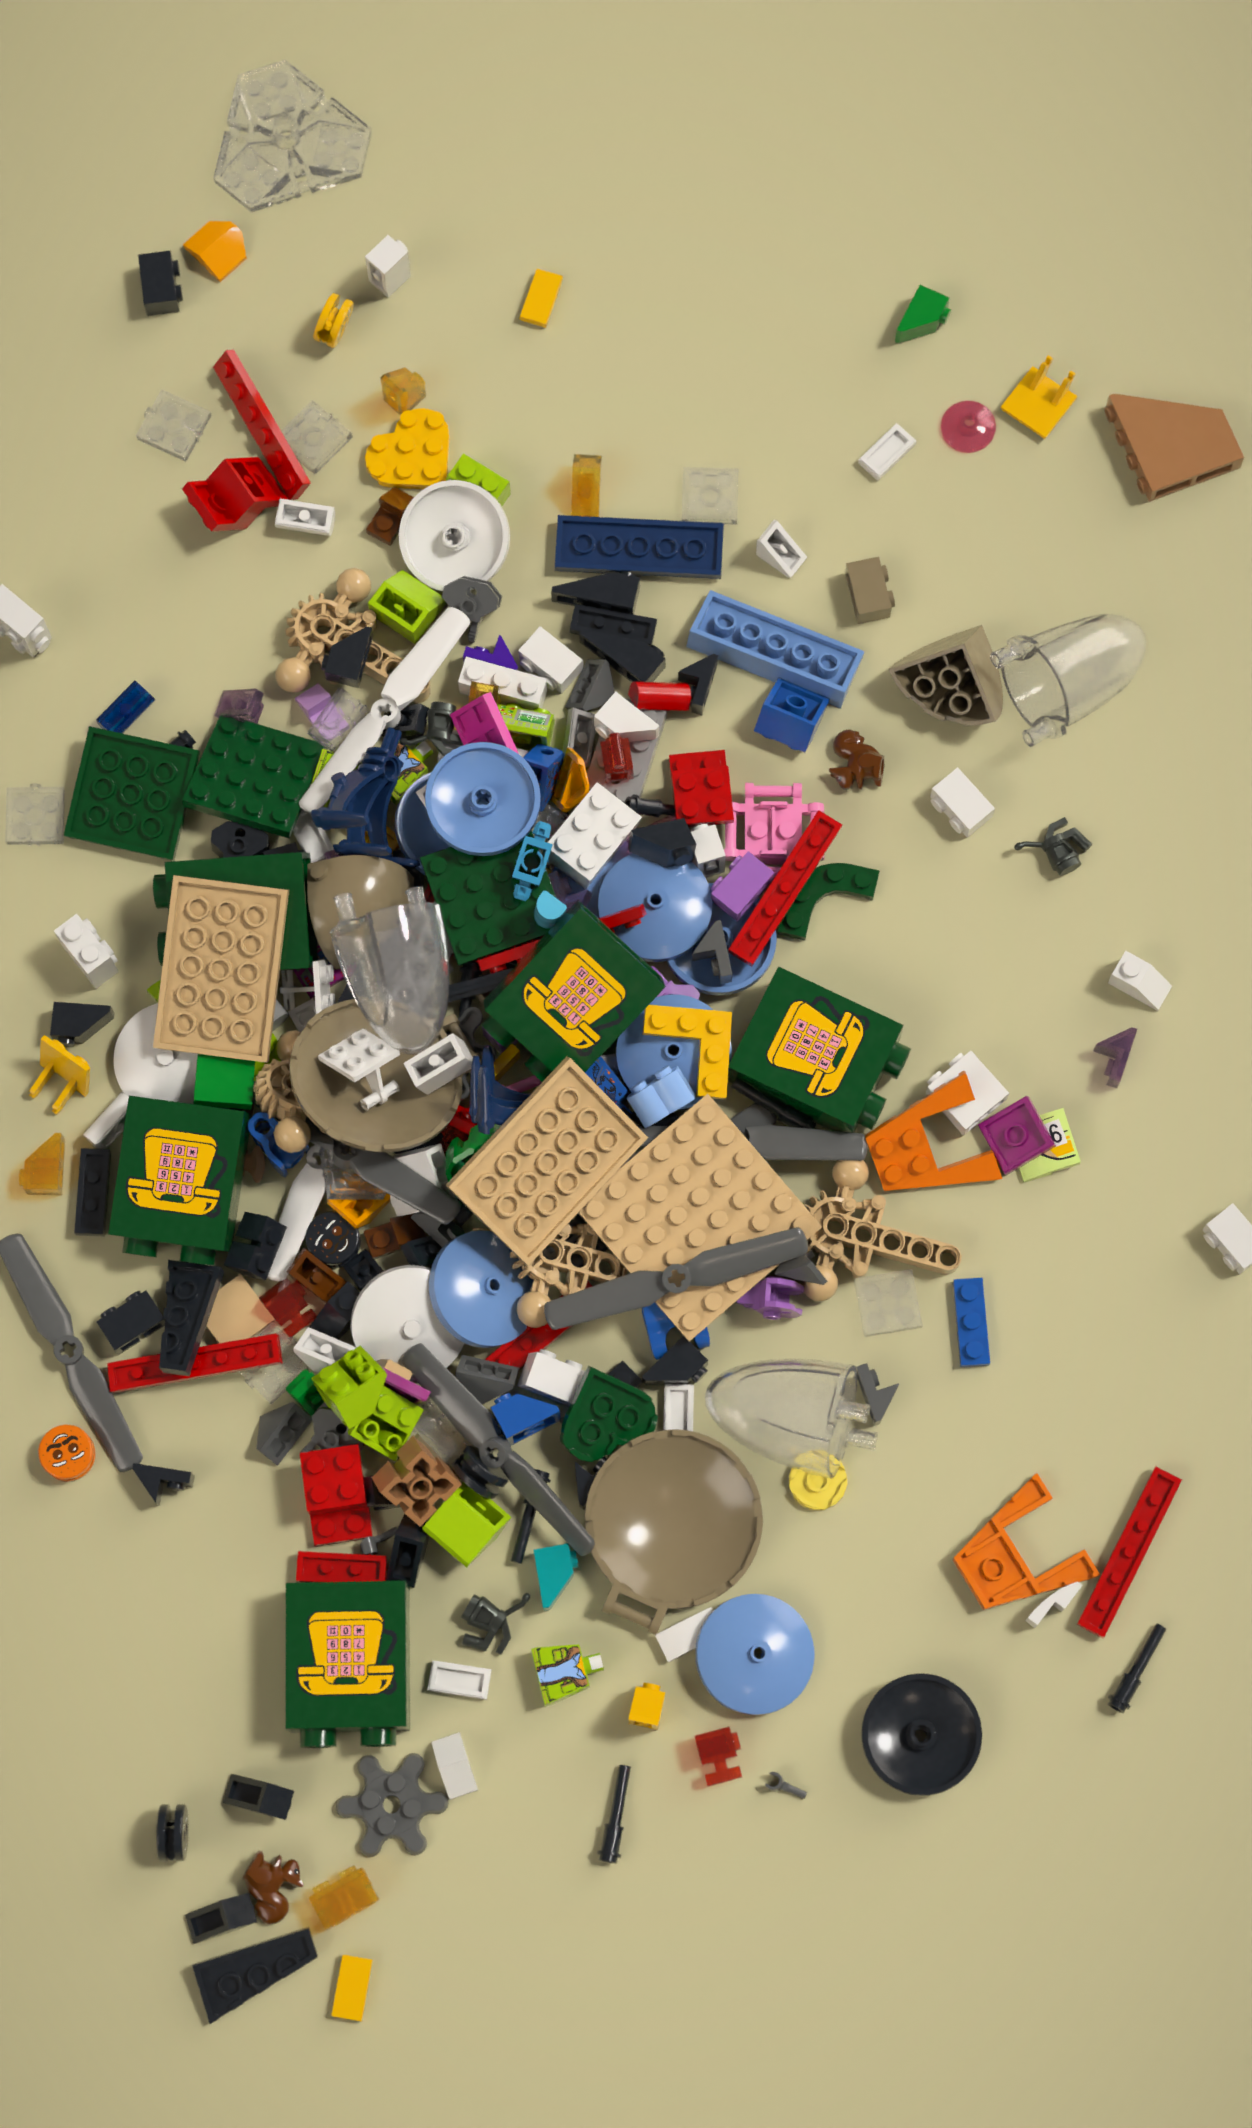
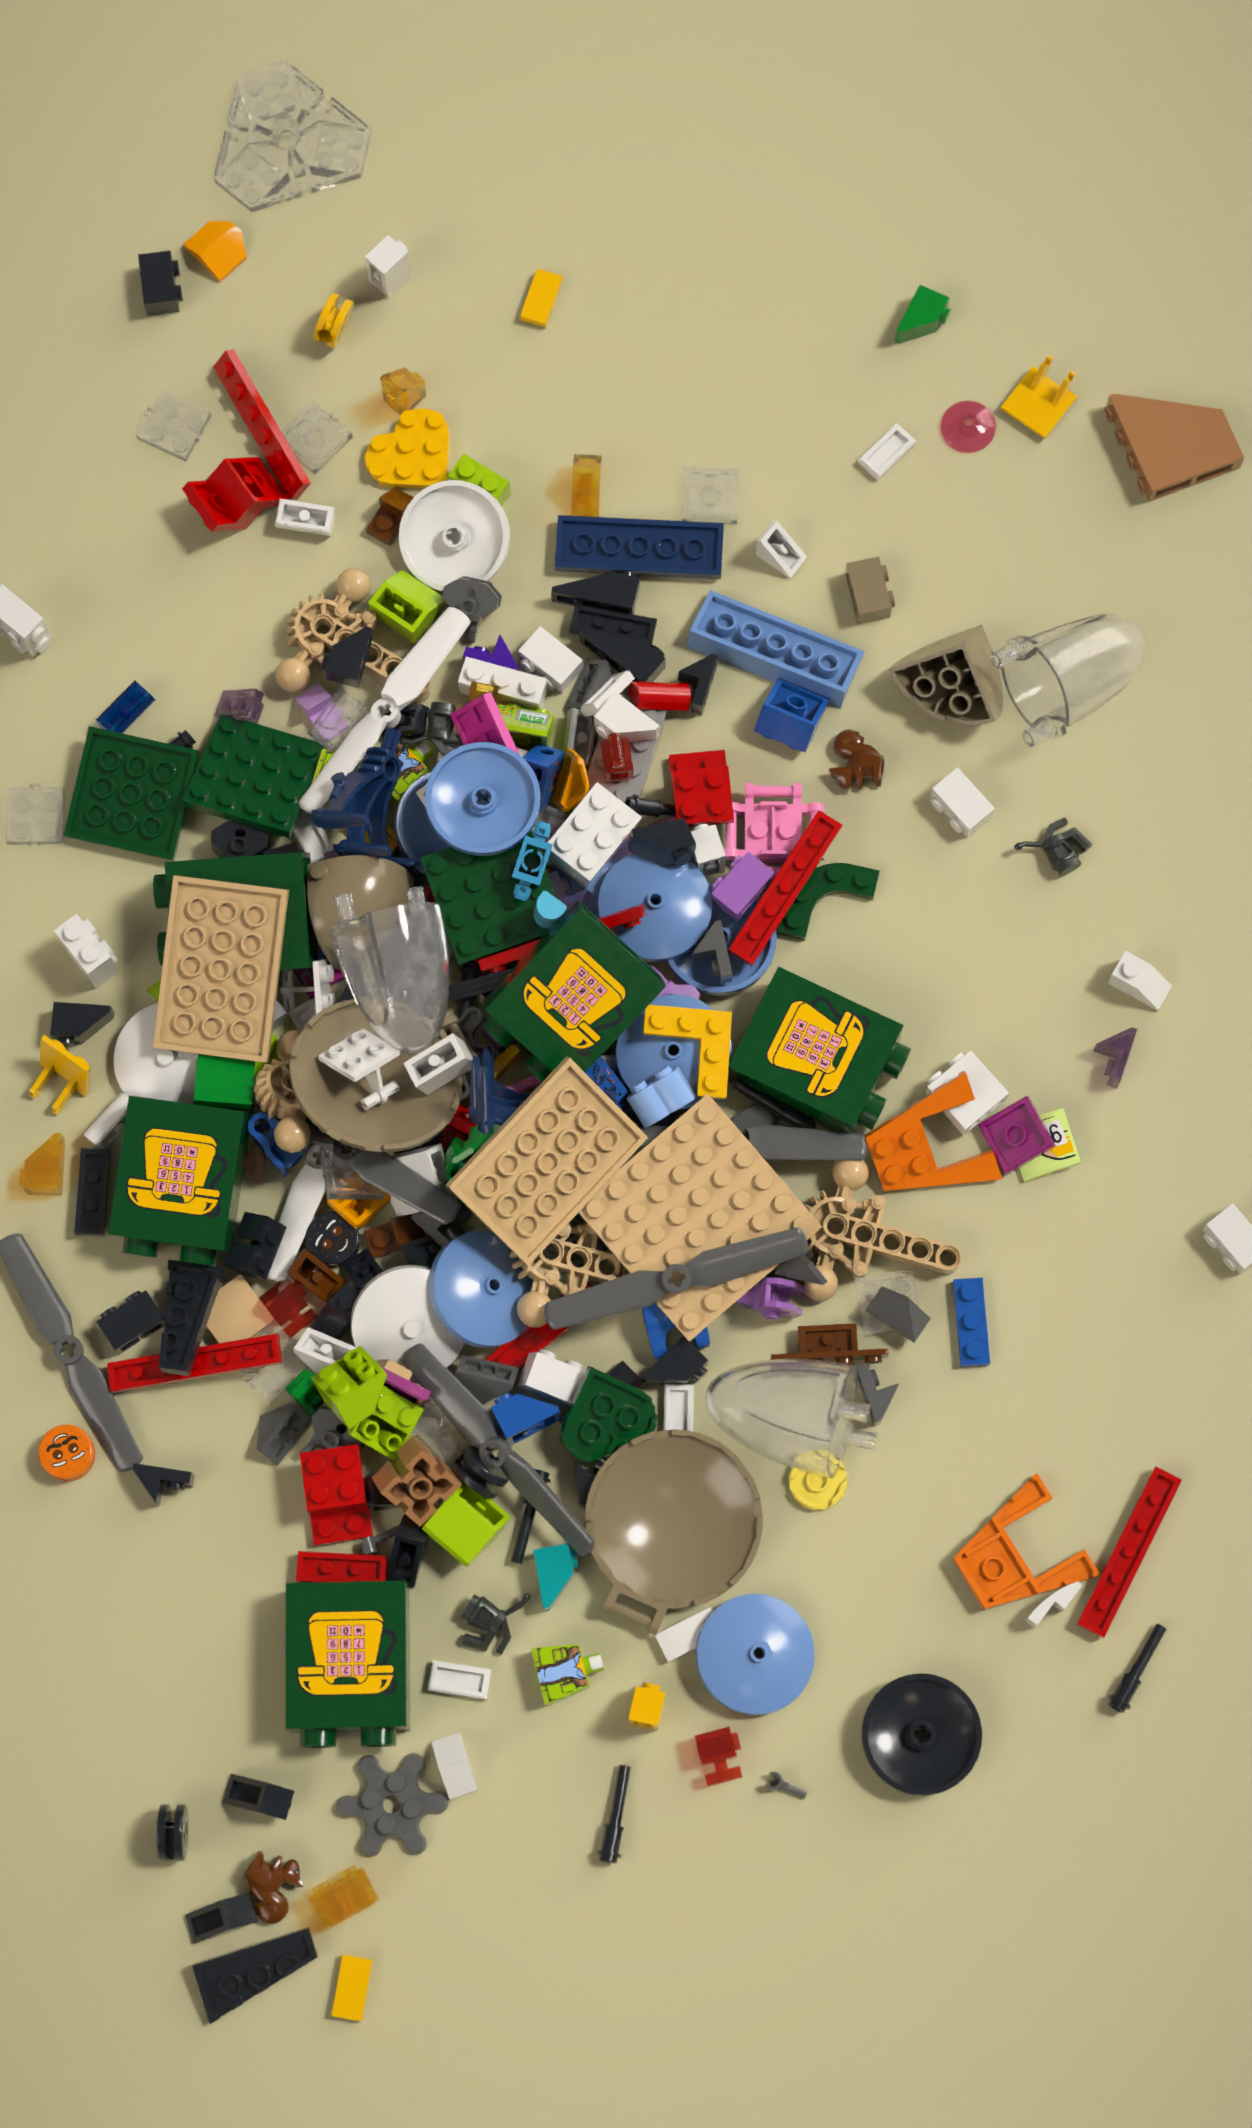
none -> white tile [580,671,635,717]
none -> reddish brown bracket [770,1323,889,1368]
none -> dark grey slope [865,1286,931,1343]

